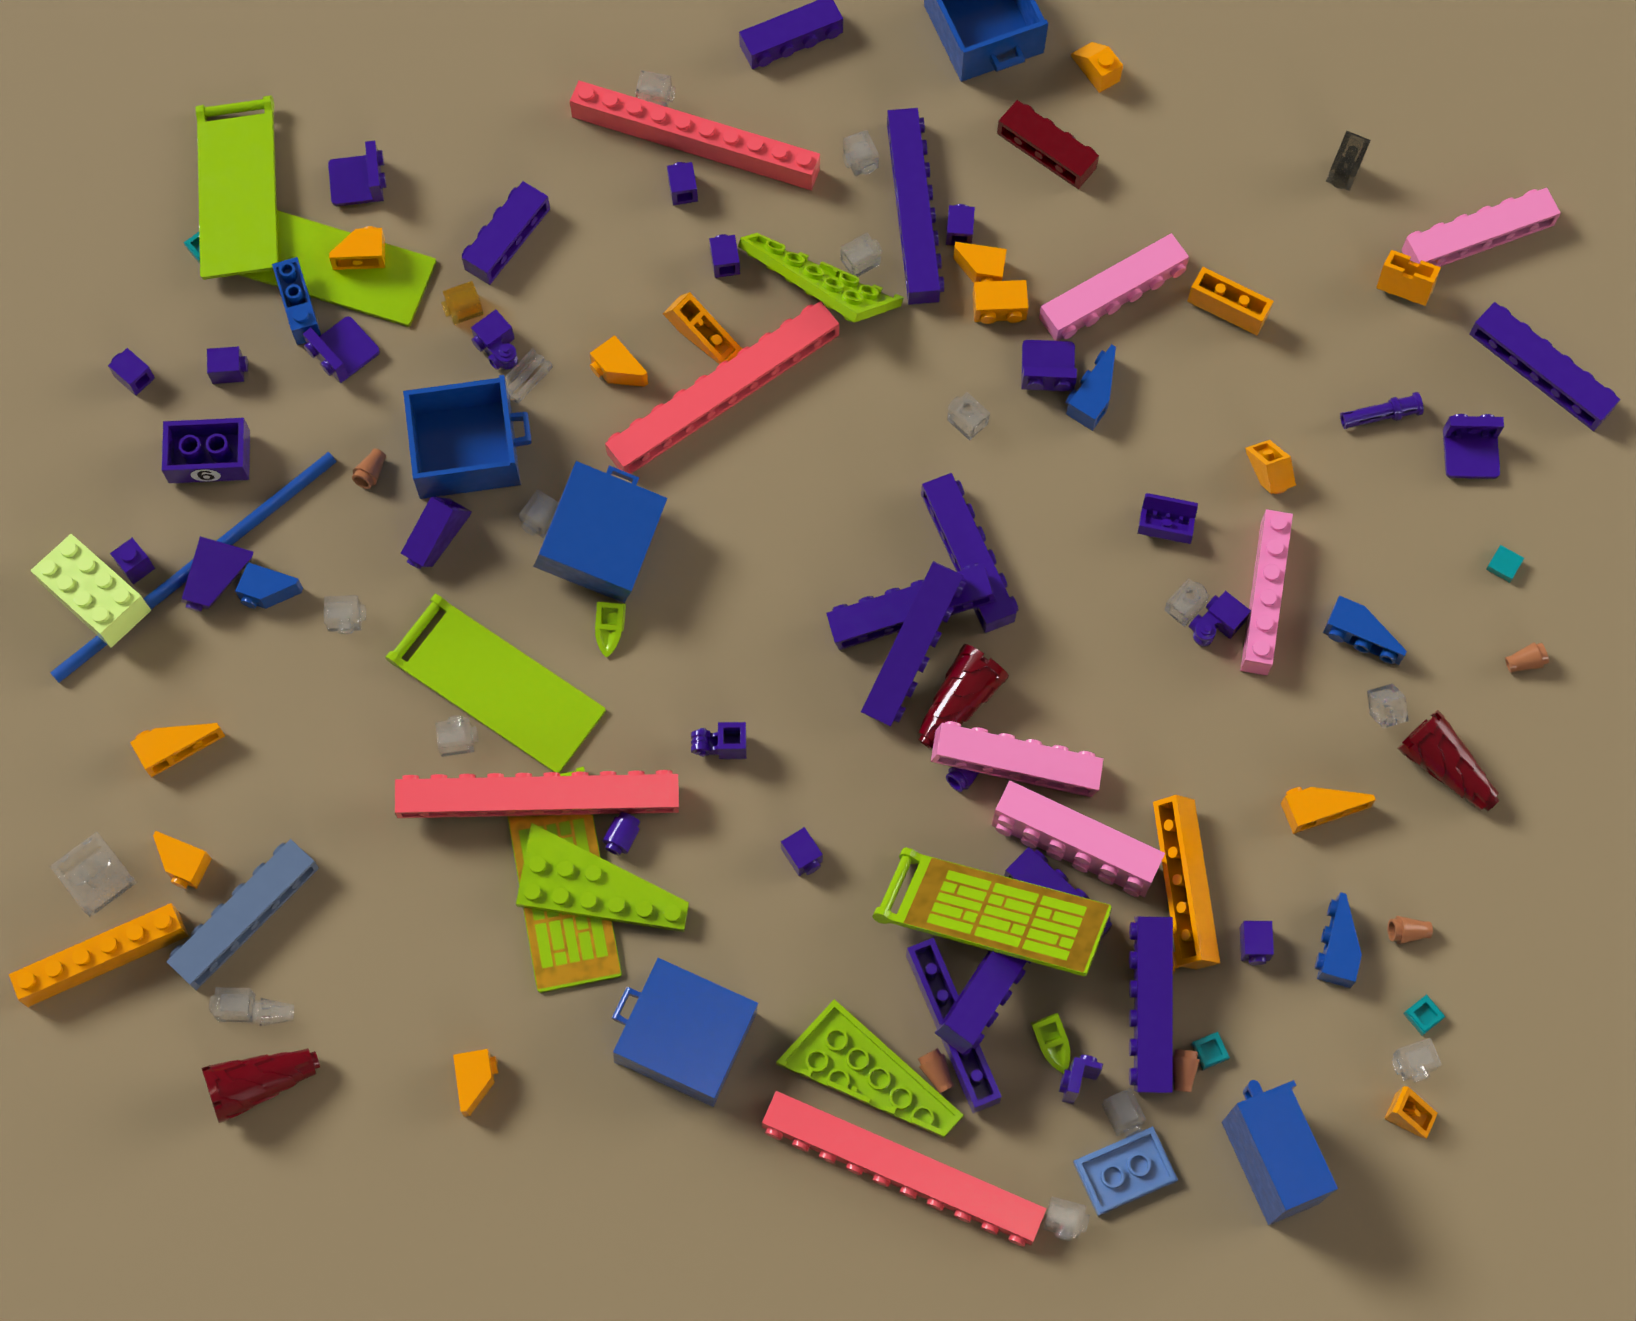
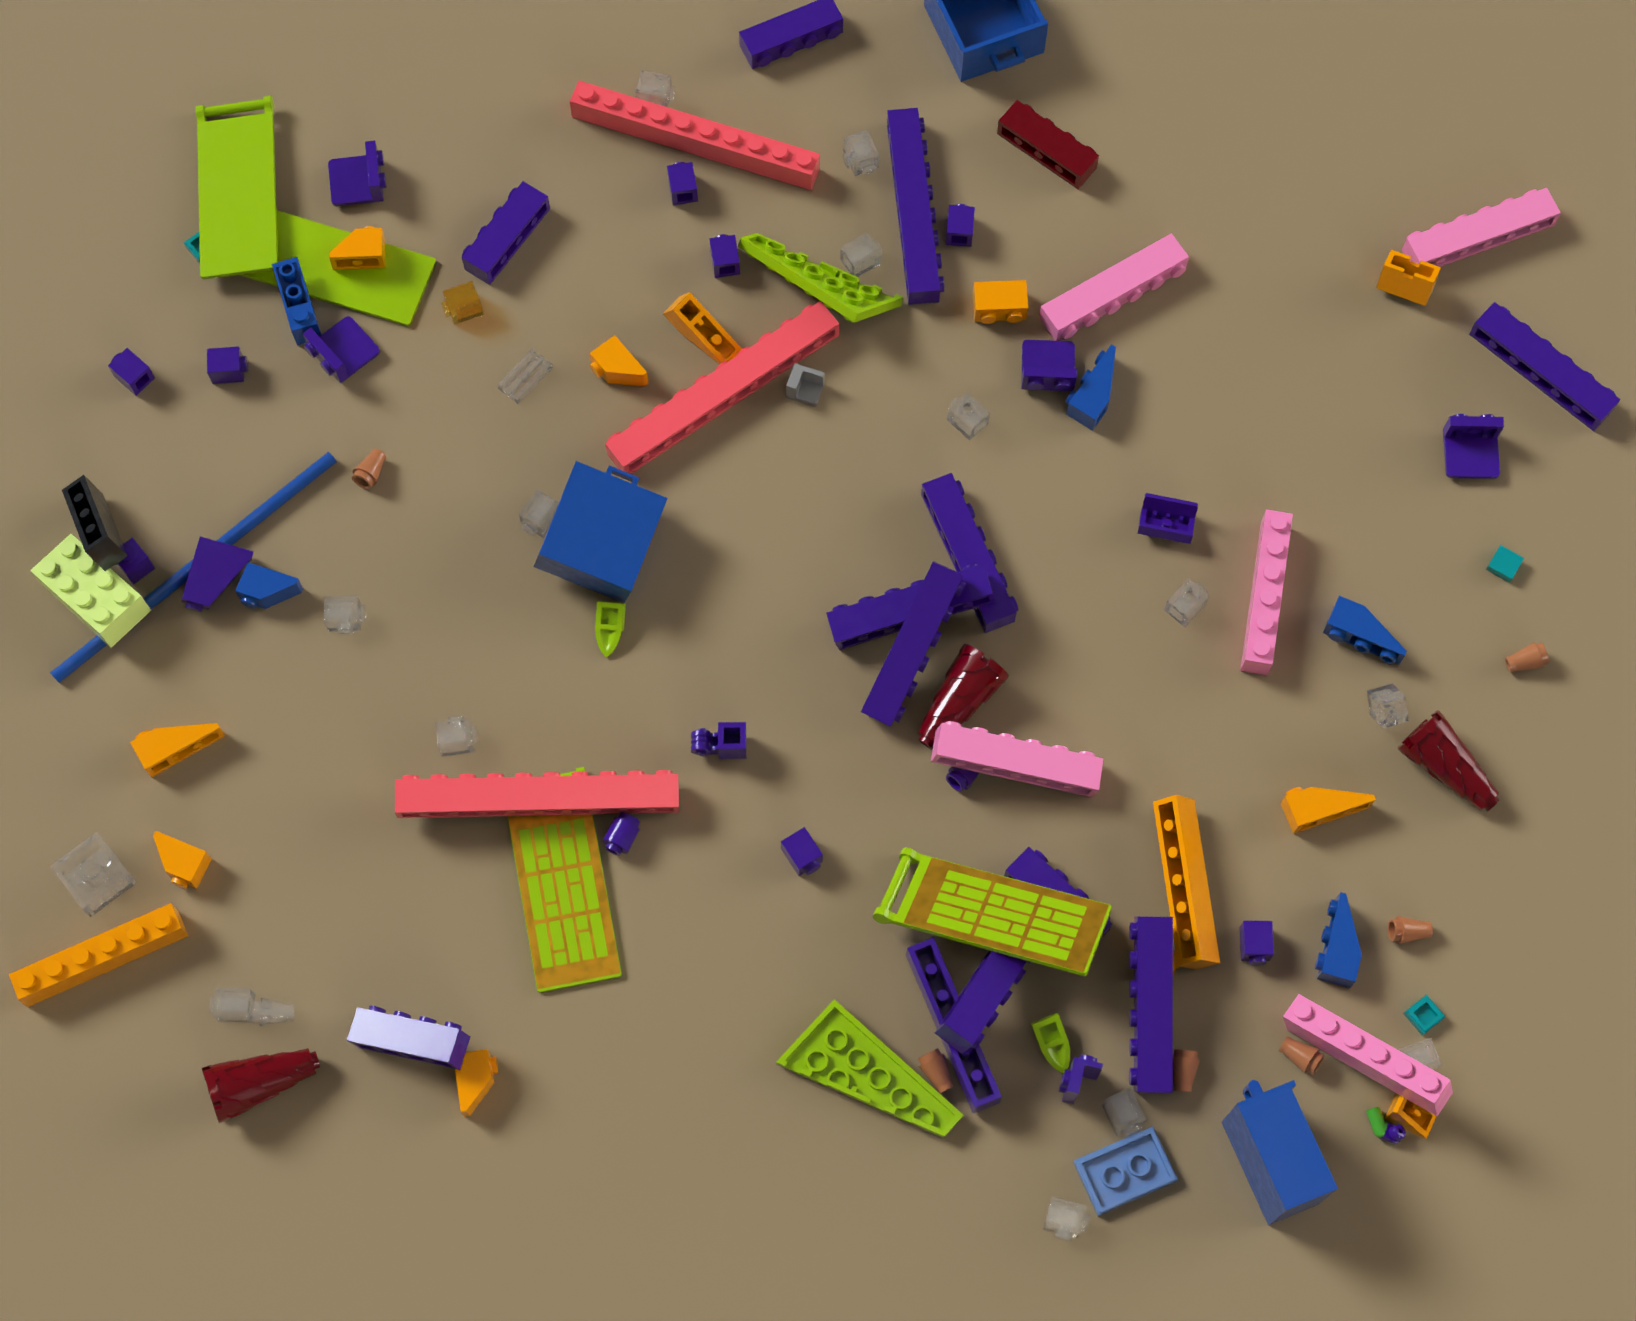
dark purple brick [162,418,250,483] -> none
sand blue brick [166,839,319,990] -> none
lime flag [385,594,606,773] -> none
dark purple slope [401,497,472,569] -> none
blue container [403,375,532,499] -> none
dark purple brick [471,309,518,370] -> none
lime wing [516,823,689,932] -> none
blue container [612,958,758,1107] -> none
coral brick [762,1091,1047,1247] -> none
light orange slope [953,242,1007,283] -> none
bright pink brick [992,780,1165,897] -> none
light orange slope [1071,42,1123,93] -> none
light orange brick [1187,267,1274,336] -> none
dark purple brick [1189,590,1251,646] -> none
teal tile [1191,1032,1230,1070] -> none
light orange slope [1245,440,1296,494] -> none
clear smoke slope [1326,131,1371,191] -> none
dark purple pin [1340,392,1424,429] -> none
none -> black brick [62,475,127,571]
none -> brick [347,1006,471,1070]
none -> light grey panel [786,363,825,406]
none -> nougat cone [1279,1036,1325,1075]
none -> bright pink brick [1283,994,1453,1116]
none -> arm [1366,1107,1406,1143]

